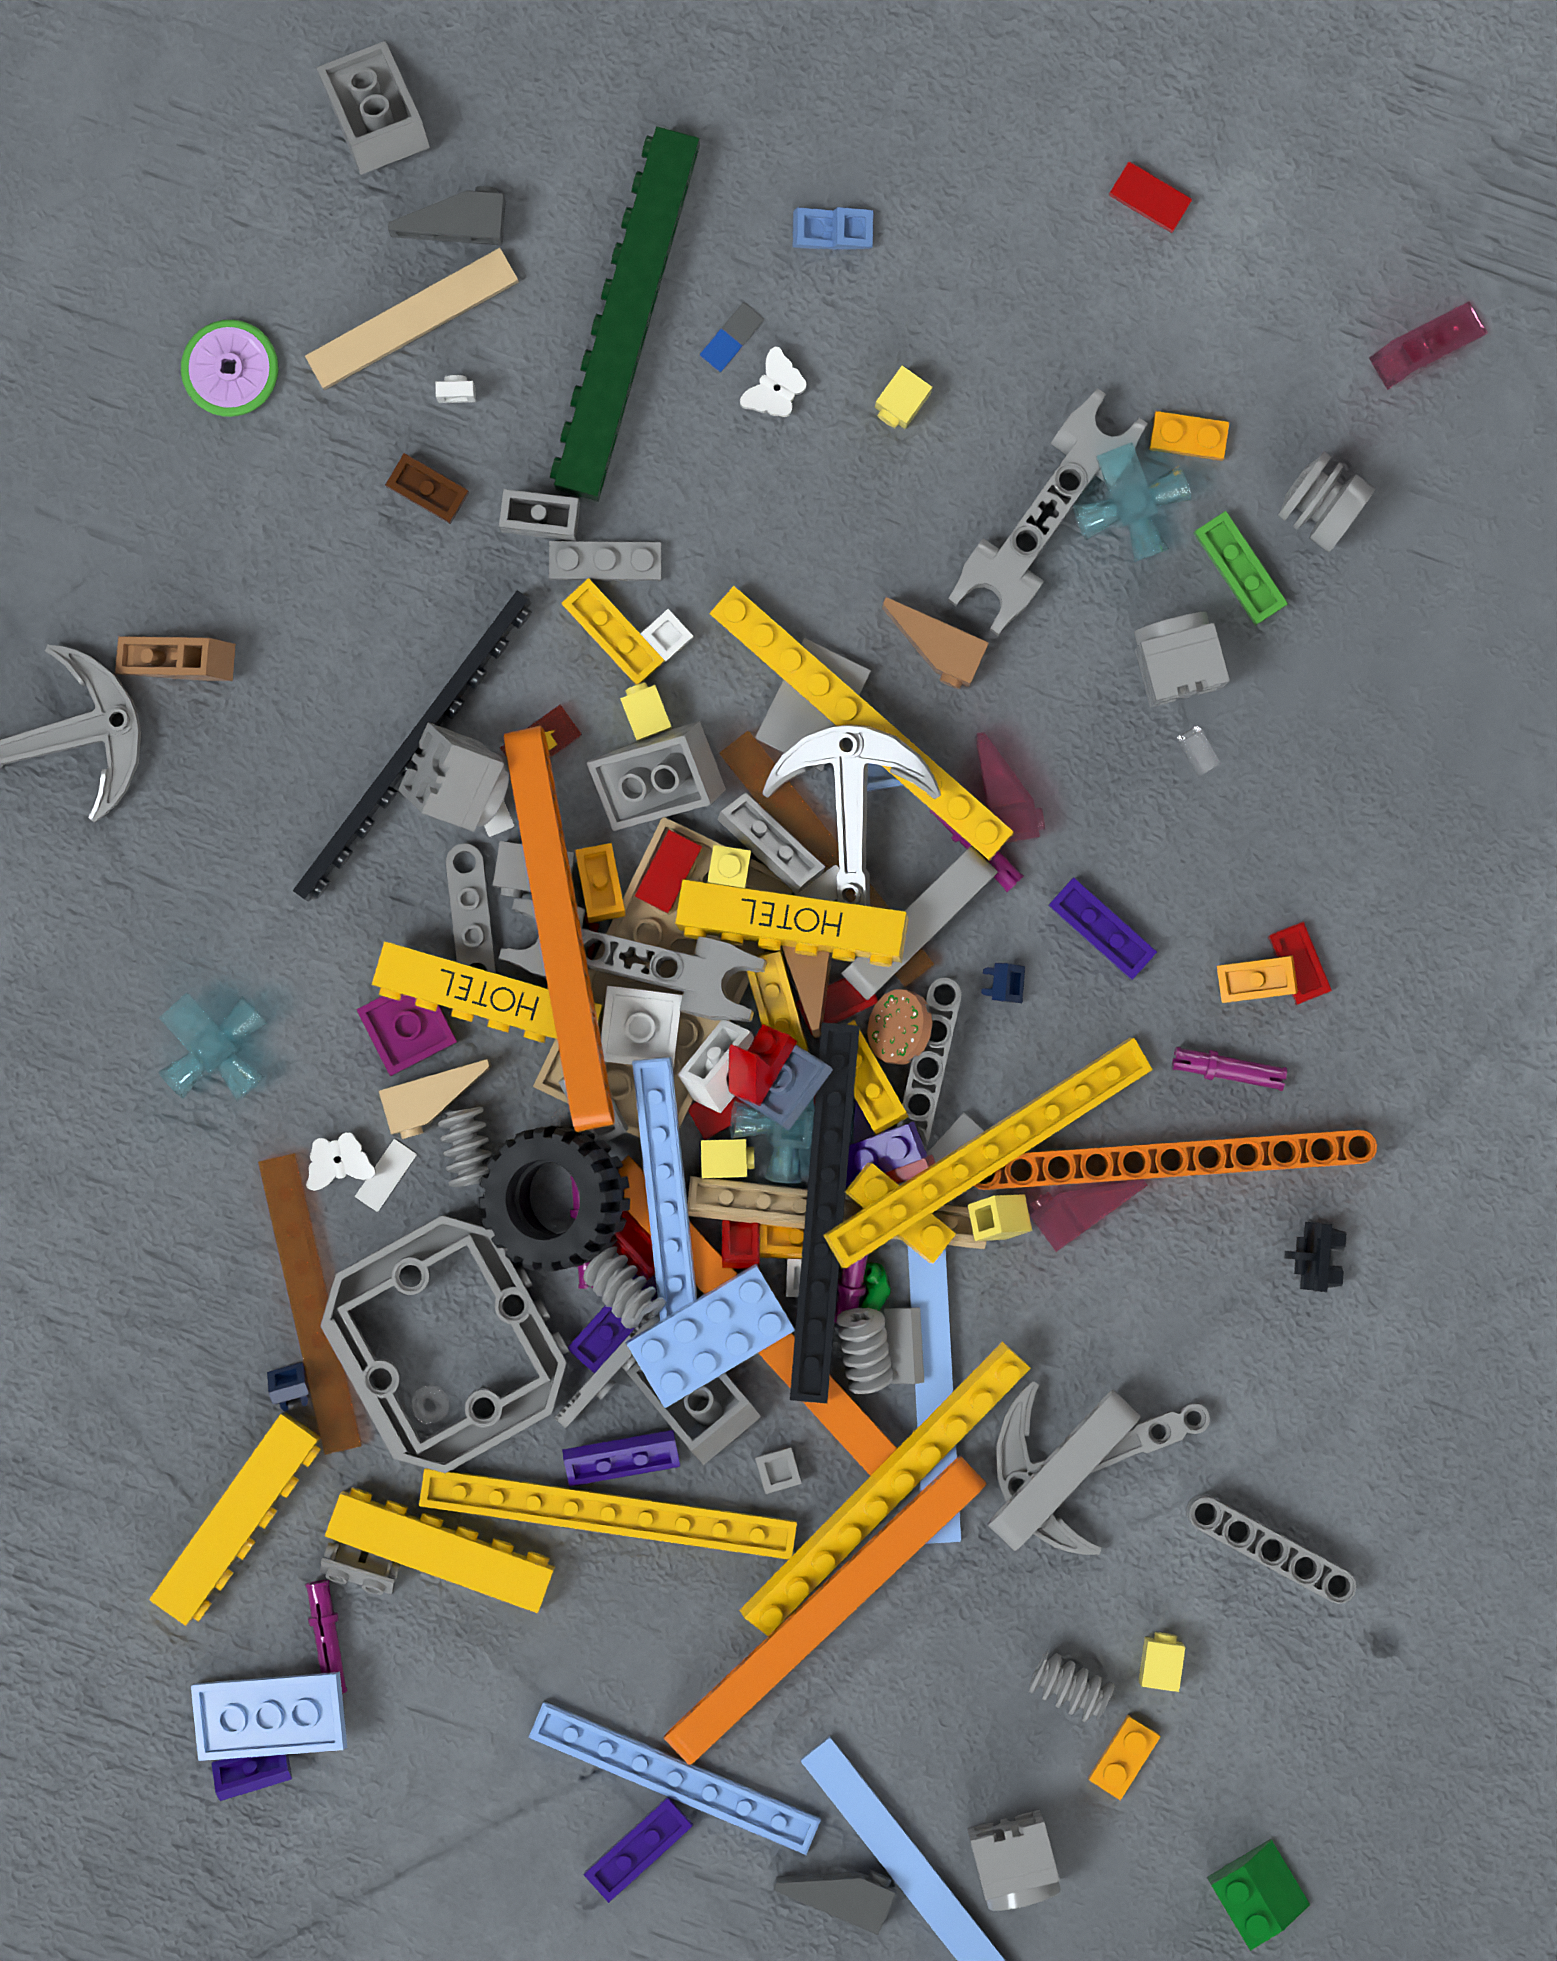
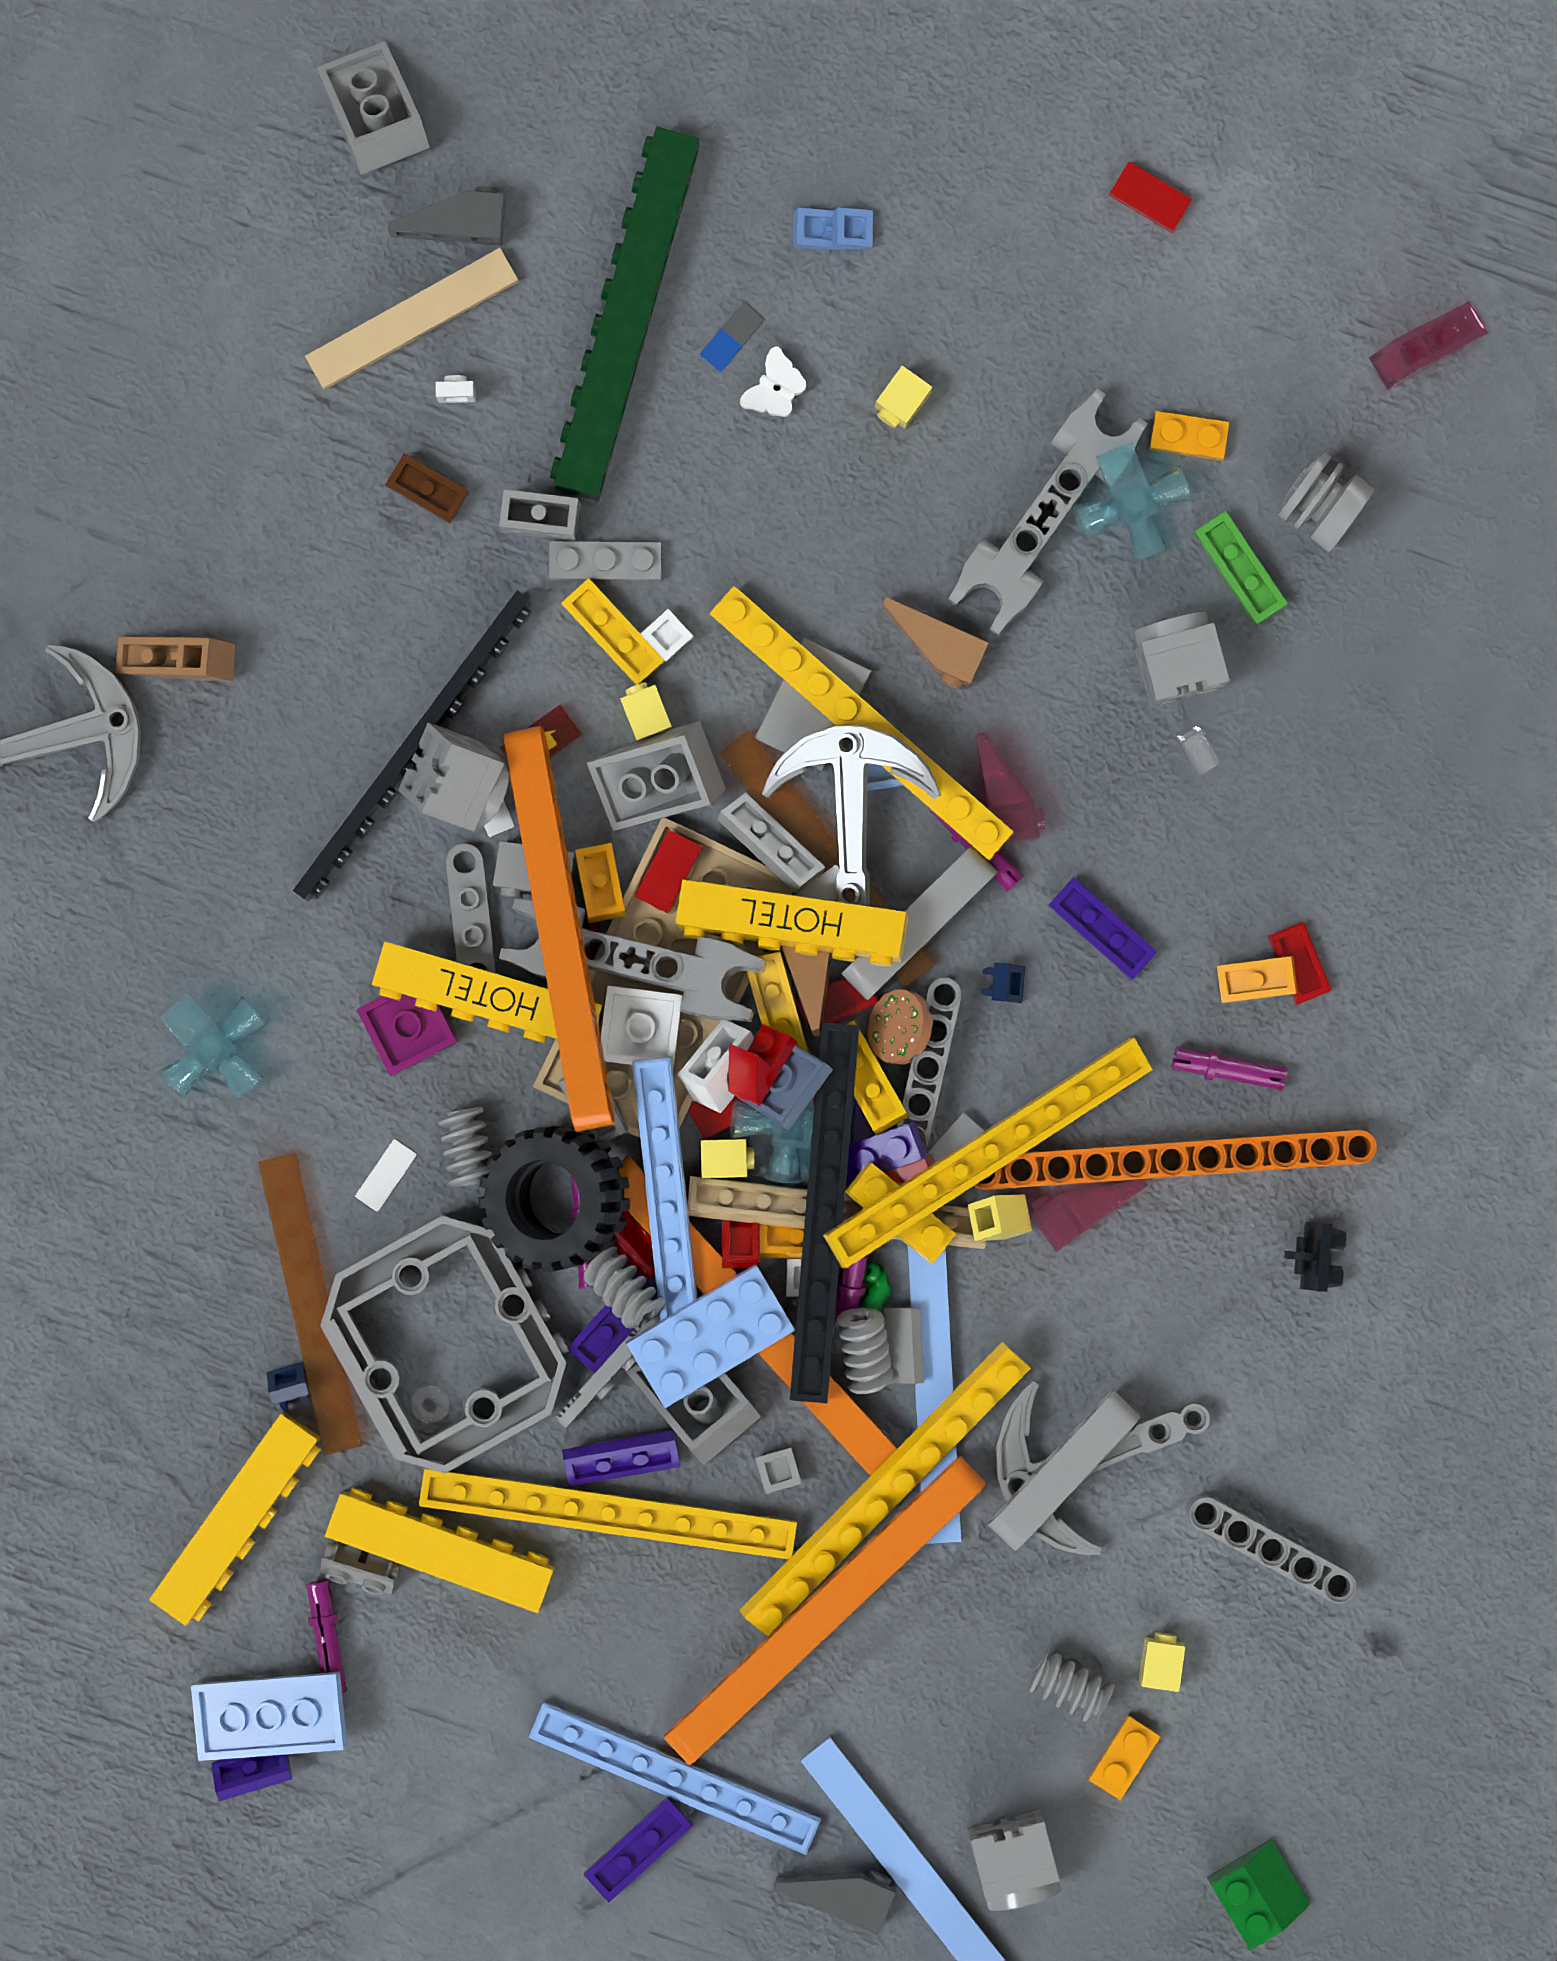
lavender wheel [181,320,278,417] -> none
white animal [306,1132,376,1191] -> none
tan slope [379,1059,492,1139] -> none
light yellow brick [708,845,751,889] -> none

